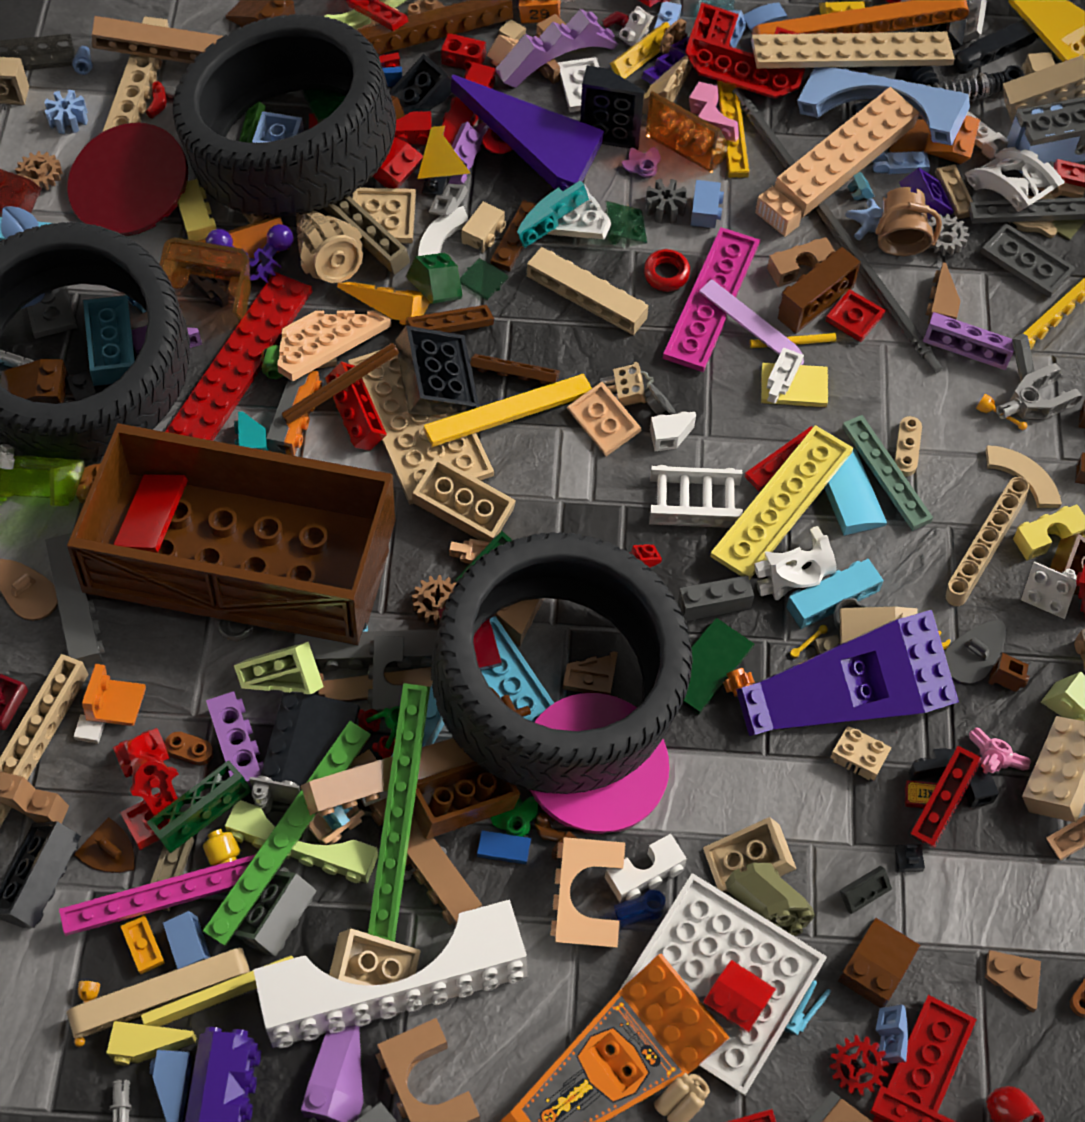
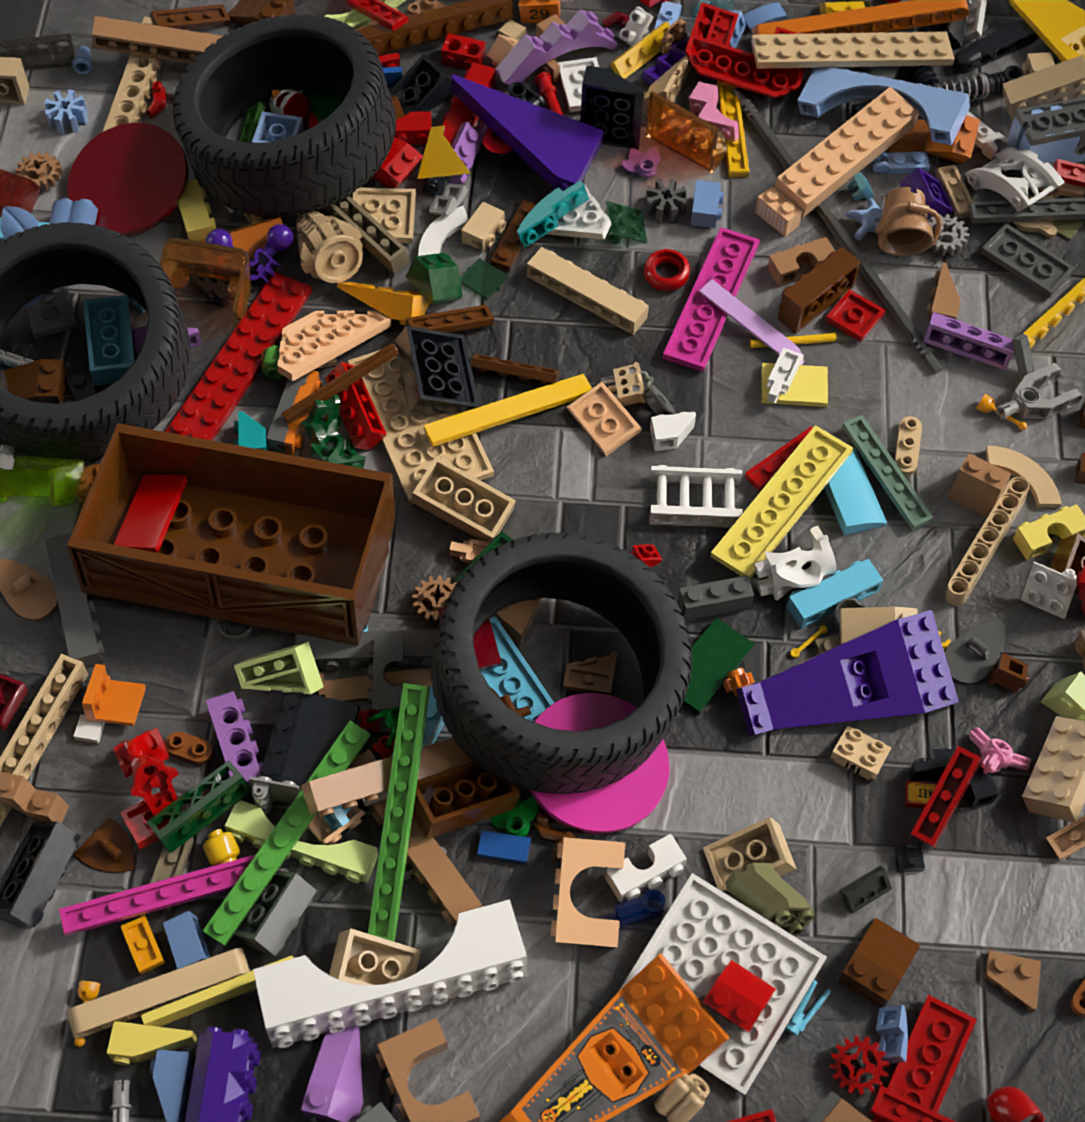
none -> medium blue brick [49,198,98,225]
none -> reddish brown plate [149,4,230,30]
none -> red piece [270,89,309,121]
none -> dark green hips [300,394,366,469]
none -> black piece [508,82,545,108]
none -> red pin [534,72,563,115]
none -> medium nougat slope [948,453,1011,518]

